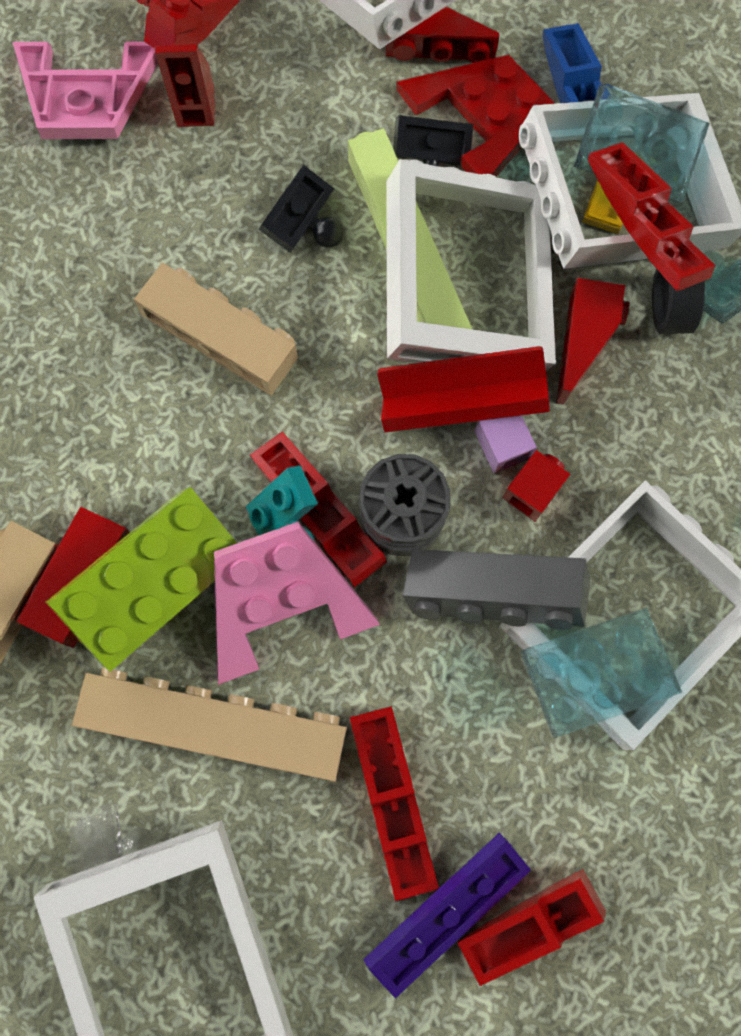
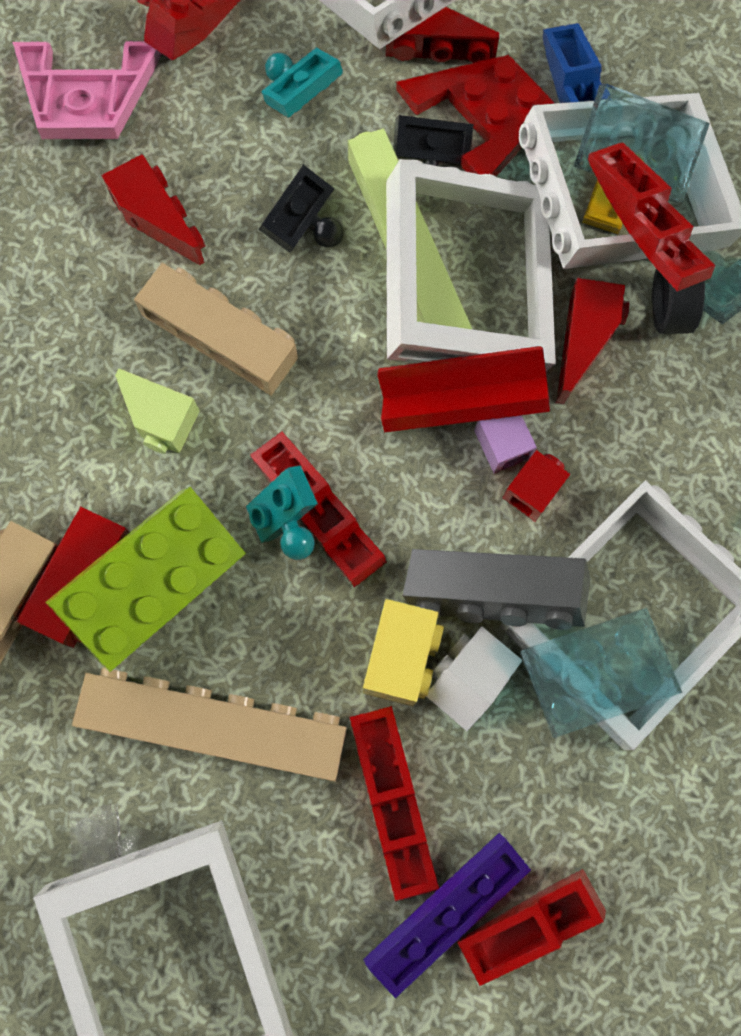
red slope [155,44,215,127] -> none
bright pink wing [214,522,380,685] -> none
dark grey wheel [360,454,450,556] -> none
none -> red slope [101,154,206,265]
none -> yellowish green slope [115,369,200,454]
none -> teal plate [261,47,343,118]
none -> light yellow brick [363,599,444,707]
none -> white brick [427,627,522,731]

